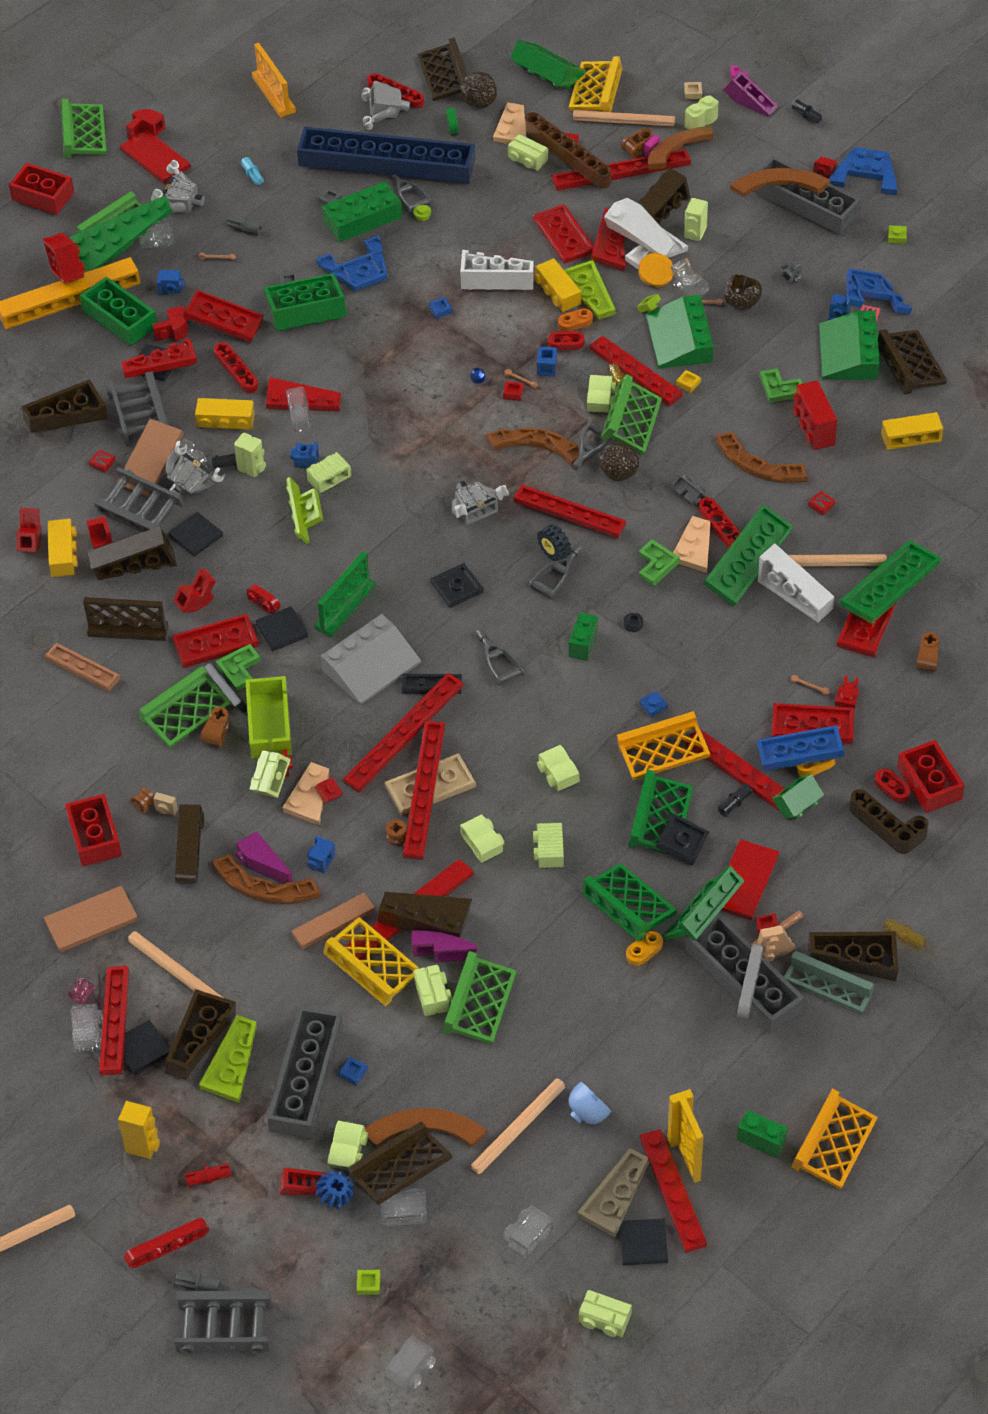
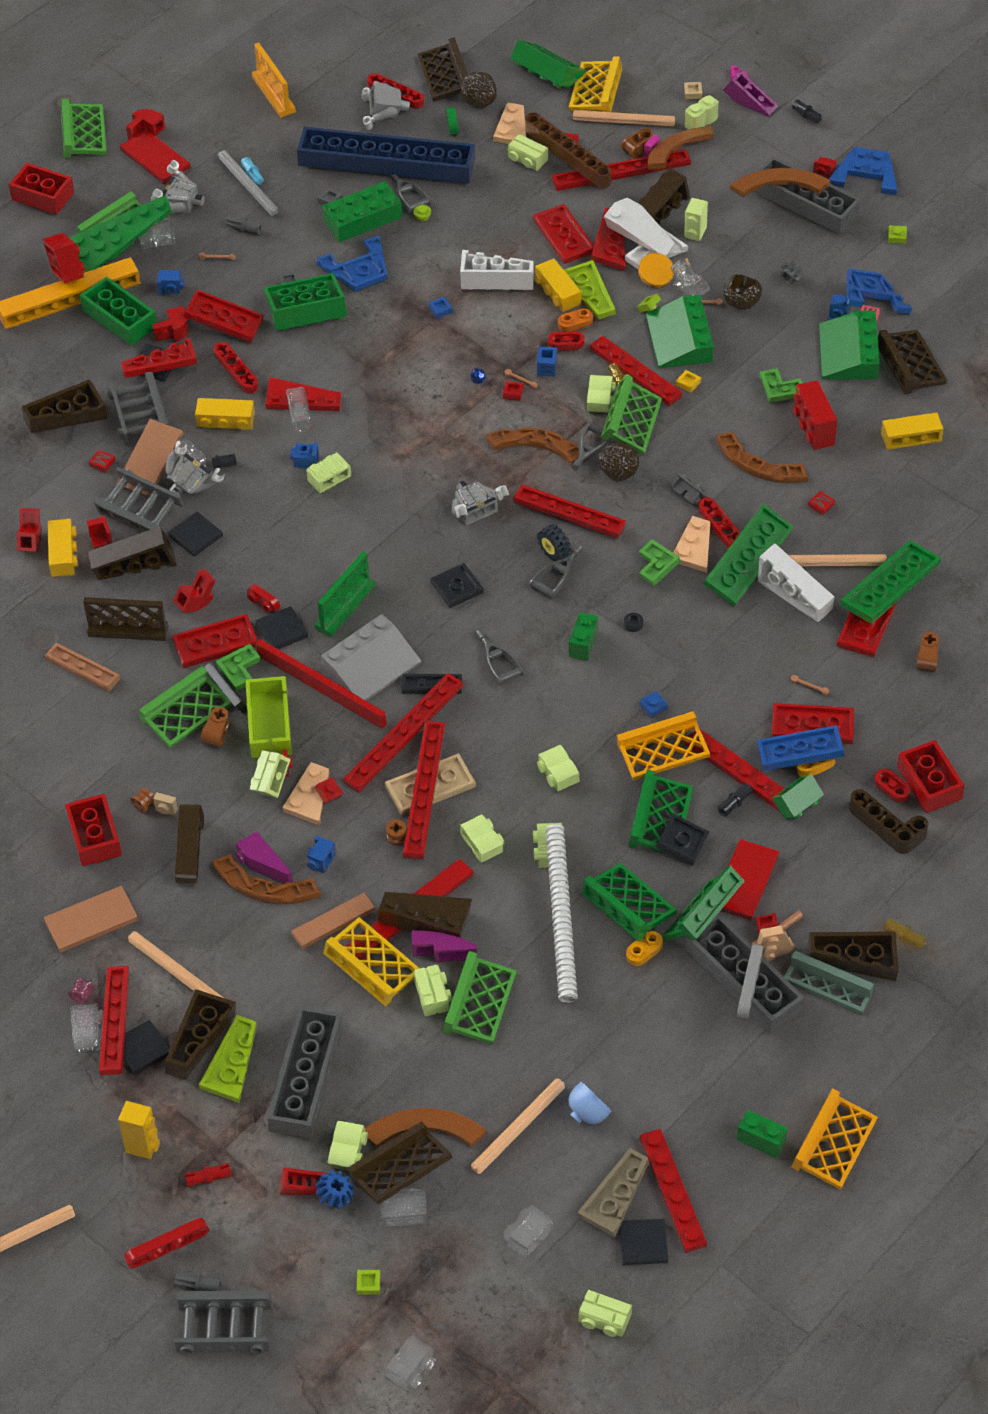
yellowish green brick [234,433,266,477] -> none
lime bracket [286,477,323,544] -> none
blue tile [338,1057,368,1086] -> none
yellow fence [667,1089,704,1183] -> none
red plate [835,676,859,710] -> none
none -> light grey axle [218,150,278,216]
none -> red tile [256,639,387,729]
none -> white piece [546,824,578,1003]

